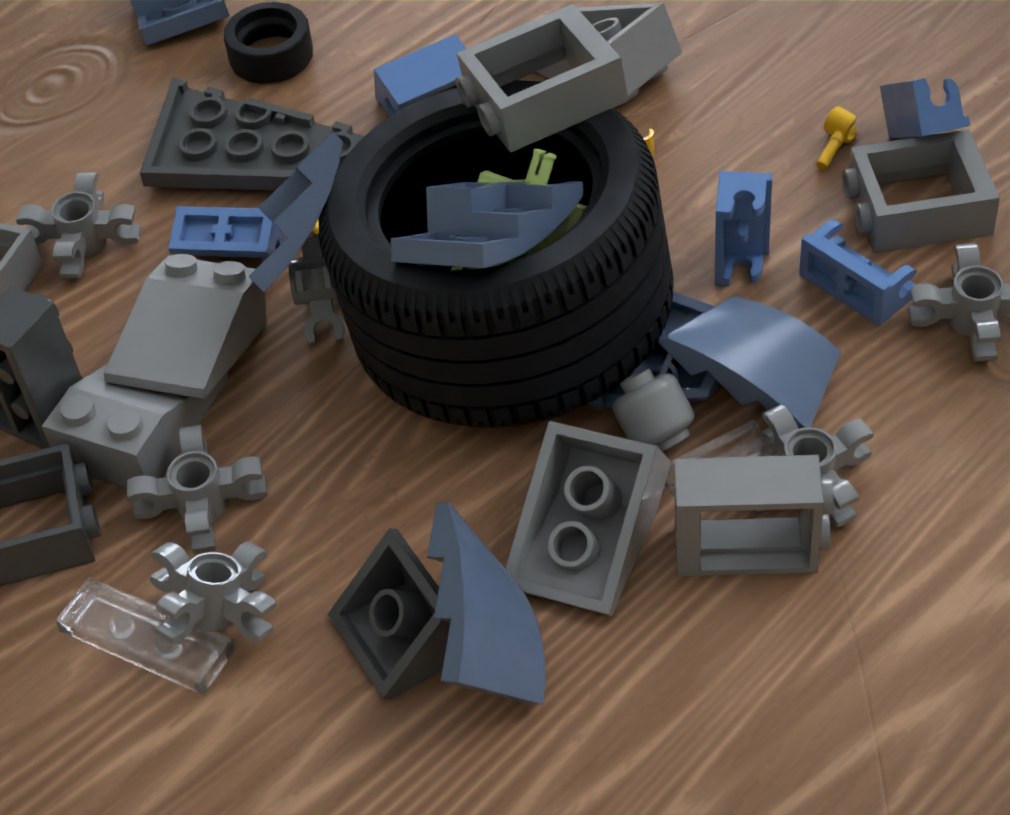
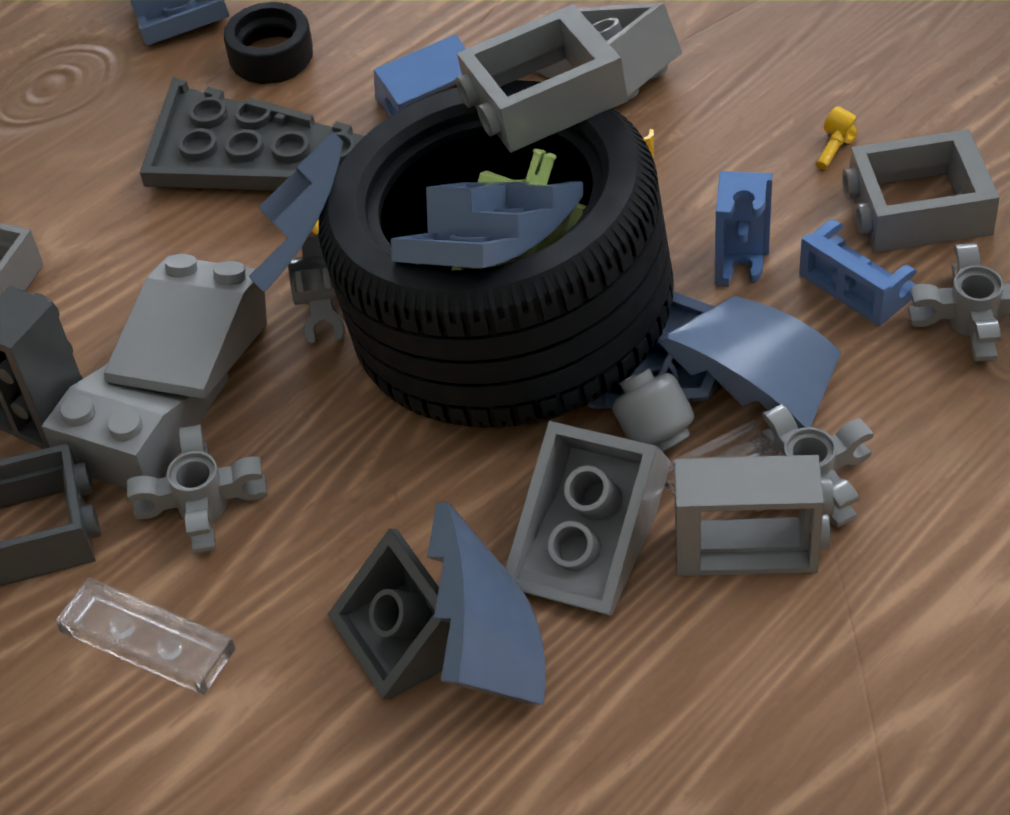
light grey pin [16,172,142,278] -> none
light grey pin [150,541,276,644] -> none
medium blue hinge [168,206,286,262] -> none
medium blue hinge [880,78,970,139] -> none

